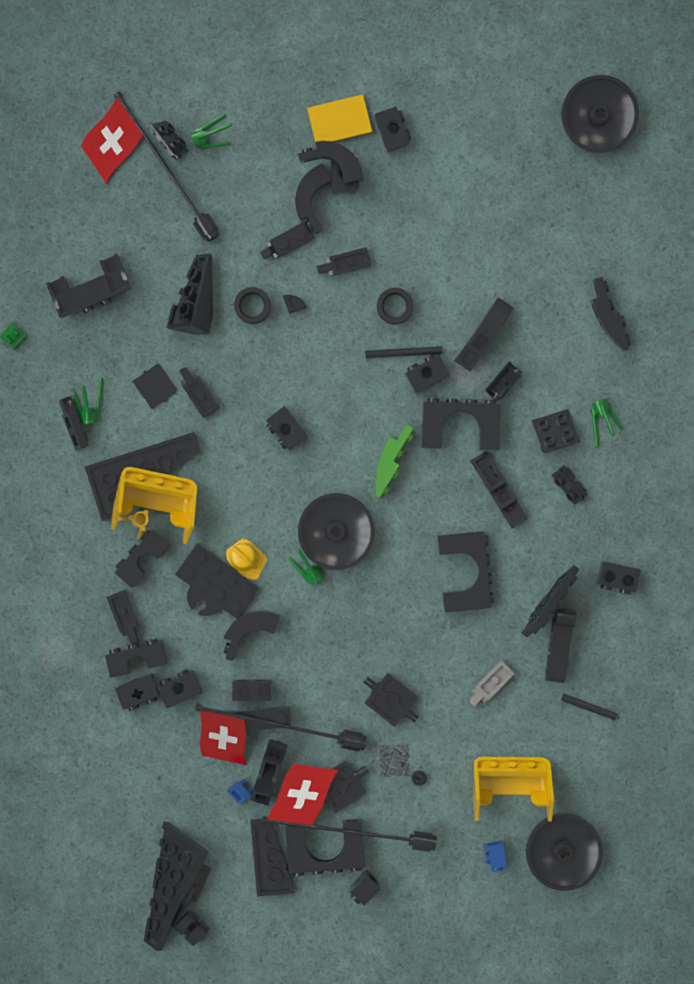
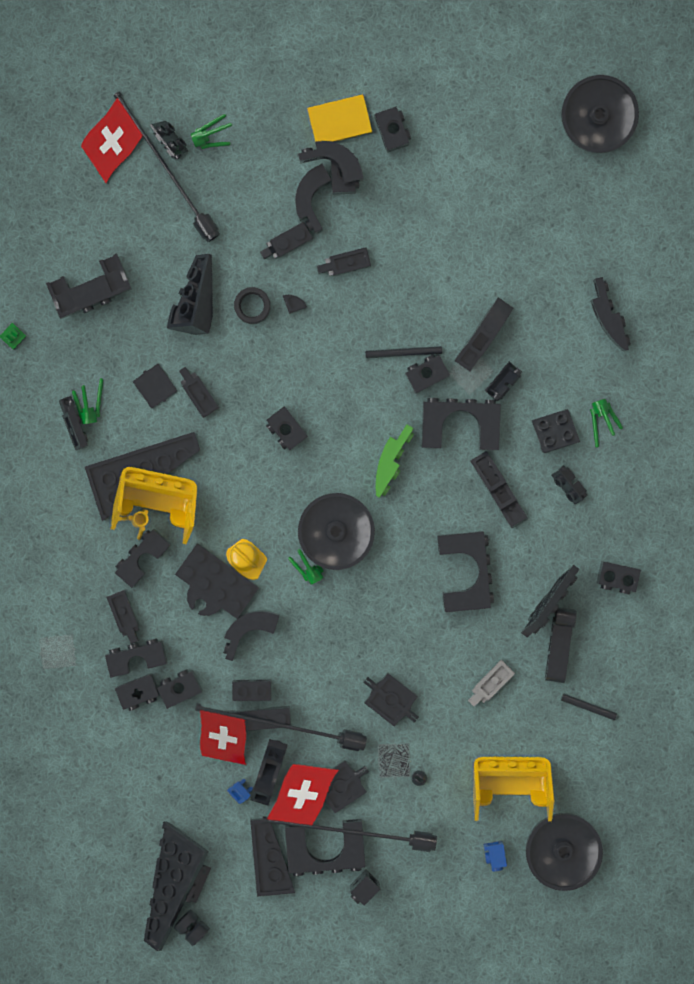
black tyre [377,287,413,325] -> none

